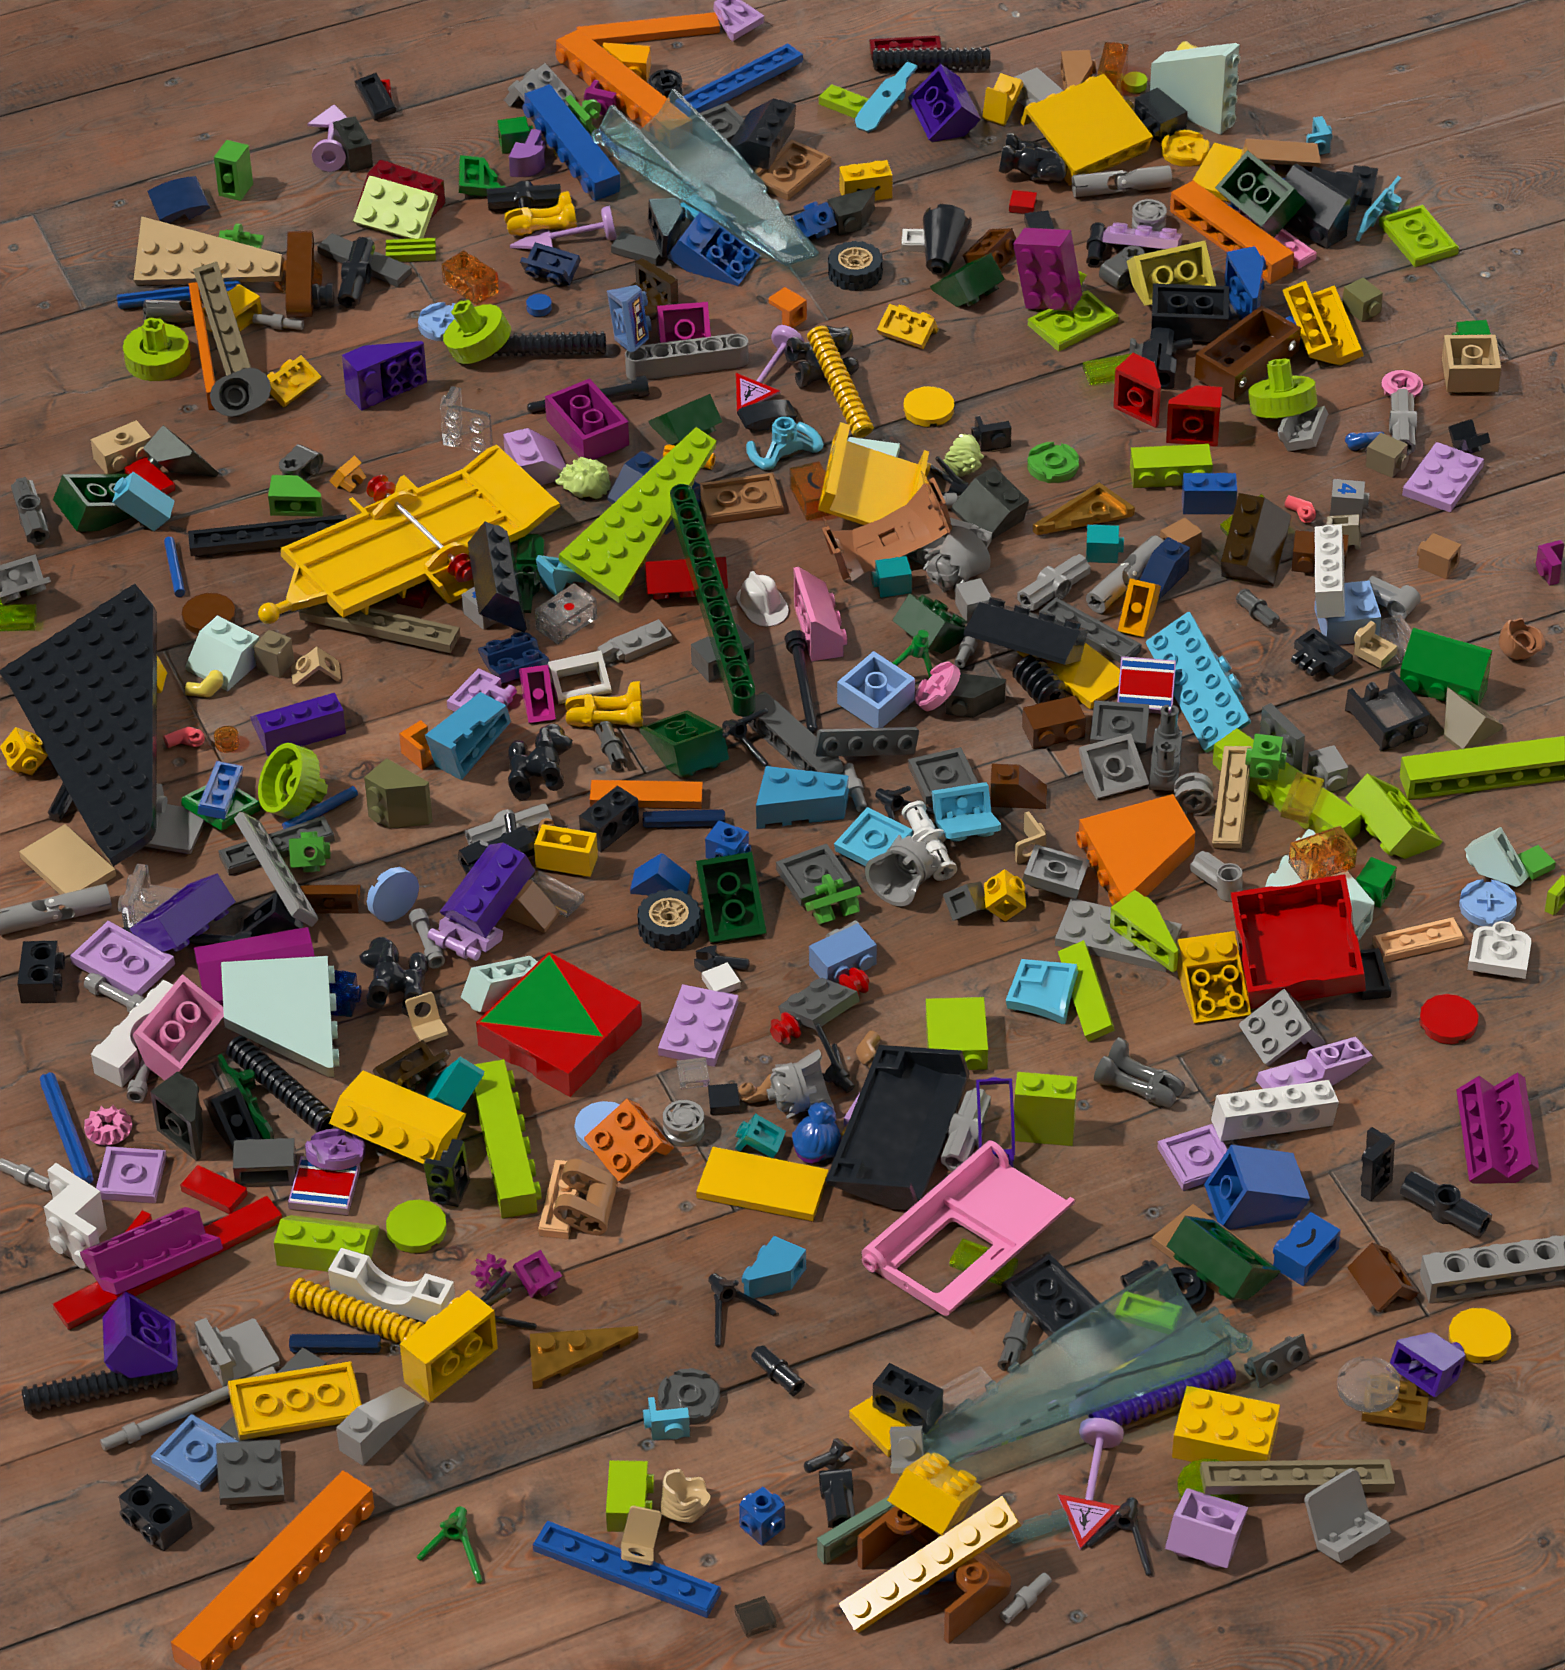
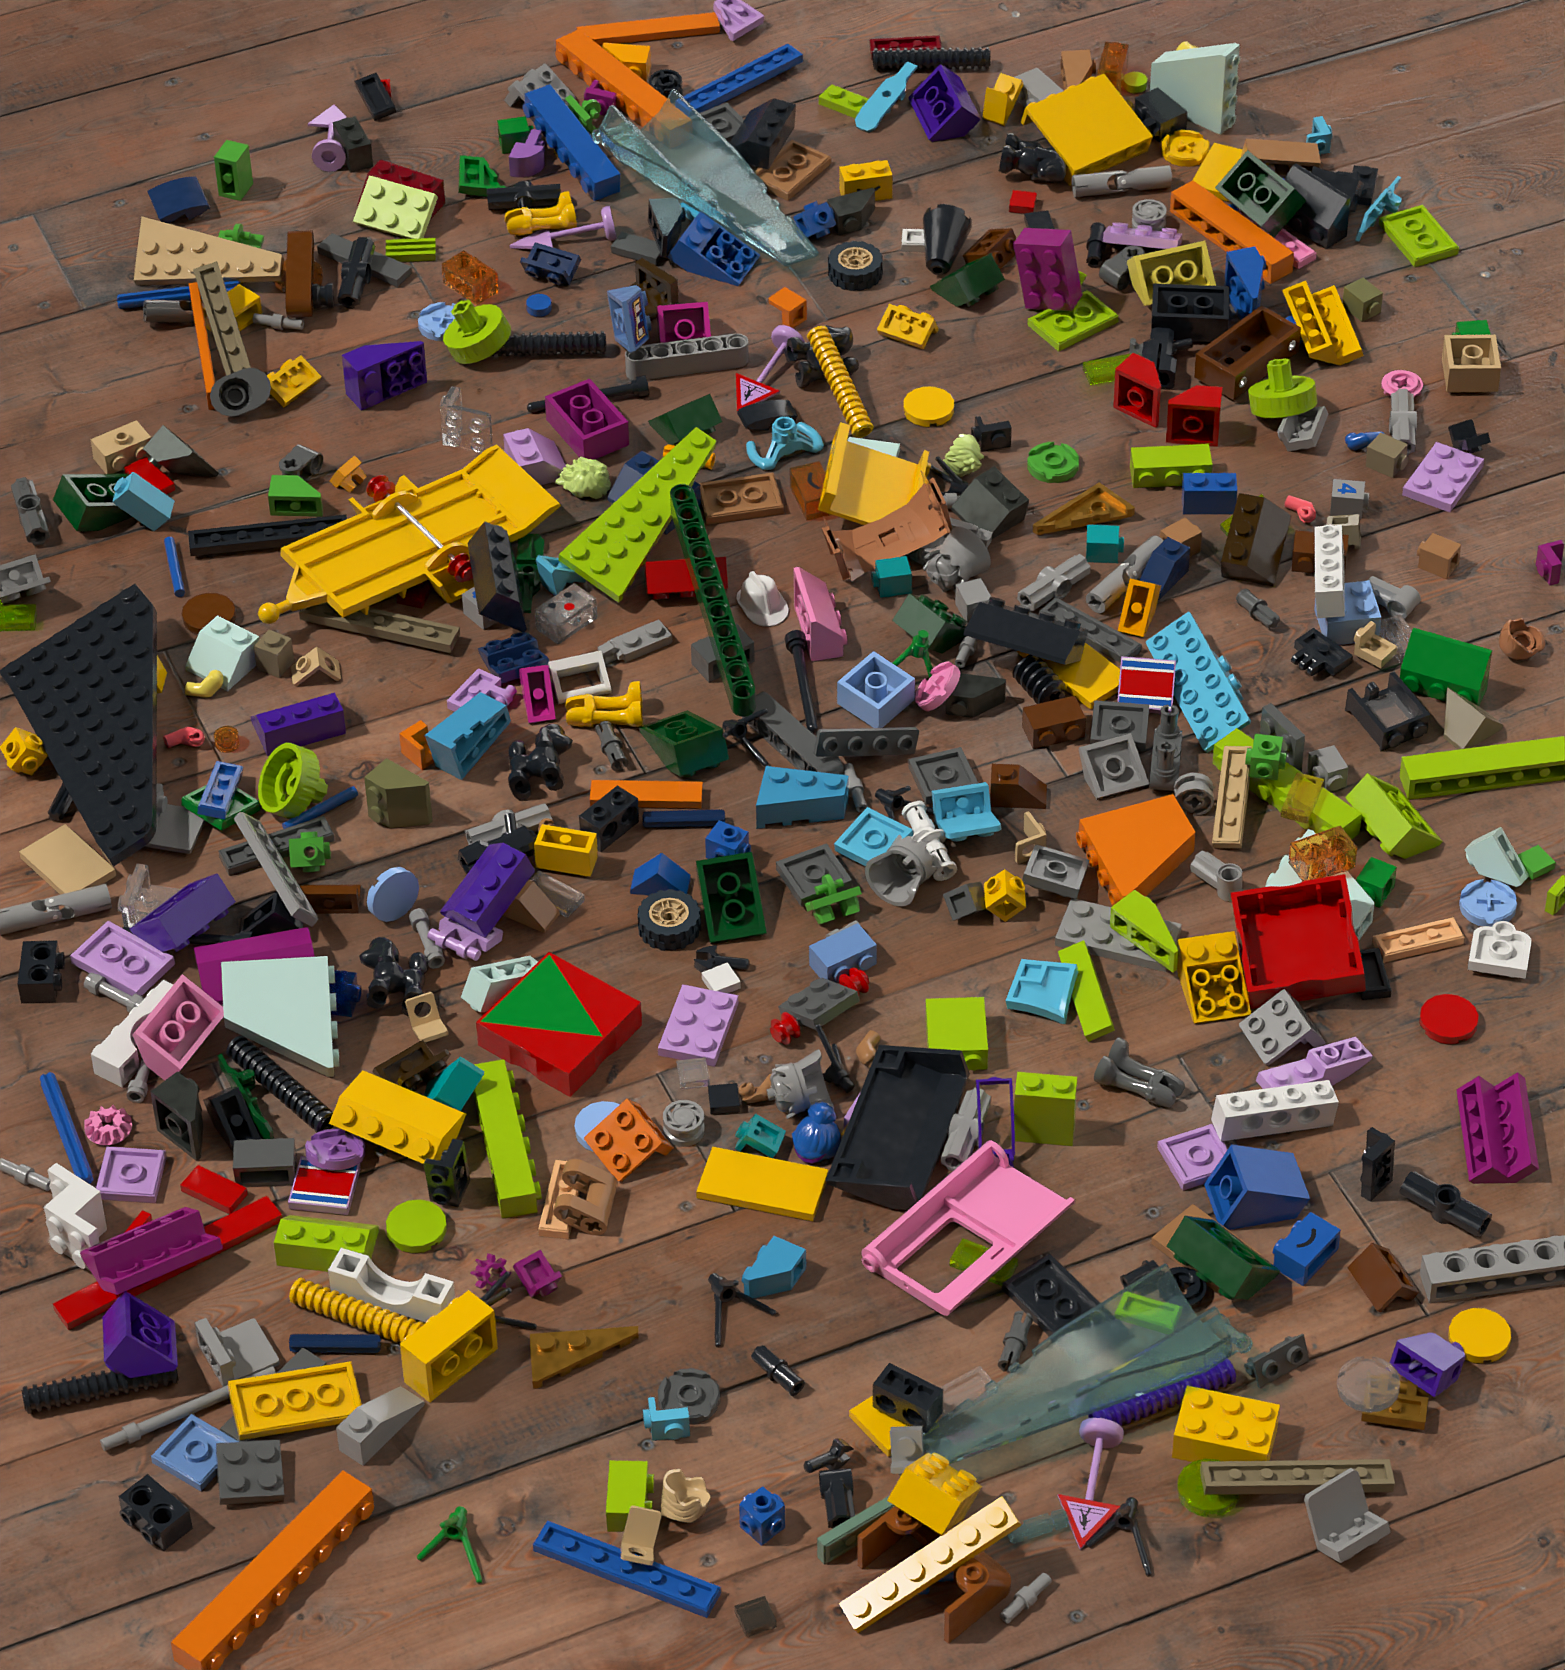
lime piece [123,317,191,381] -> none
lavender slope [1165,1488,1248,1568] -> none

